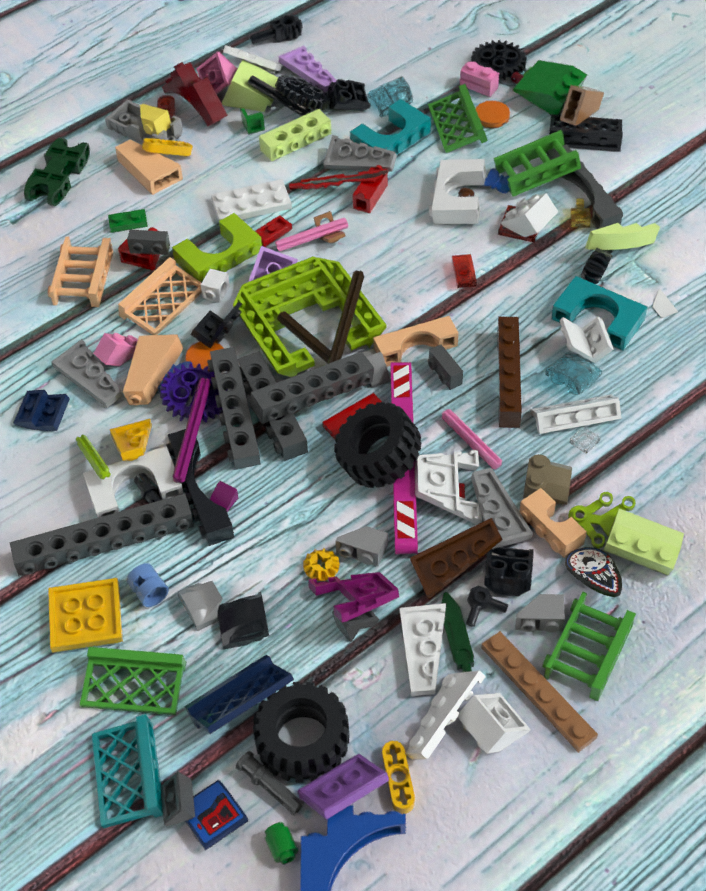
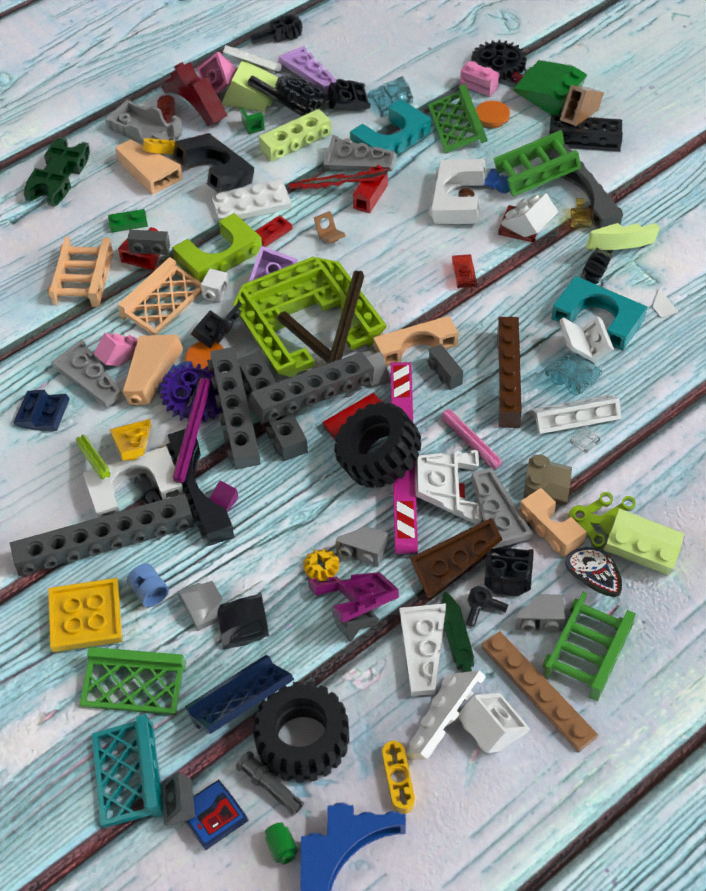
light yellow slope [140,104,171,135] -> none
bright pink axle [275,218,348,251] -> none
medium lavender tile [297,754,389,820] -> none
none -> black arch [173,133,255,193]

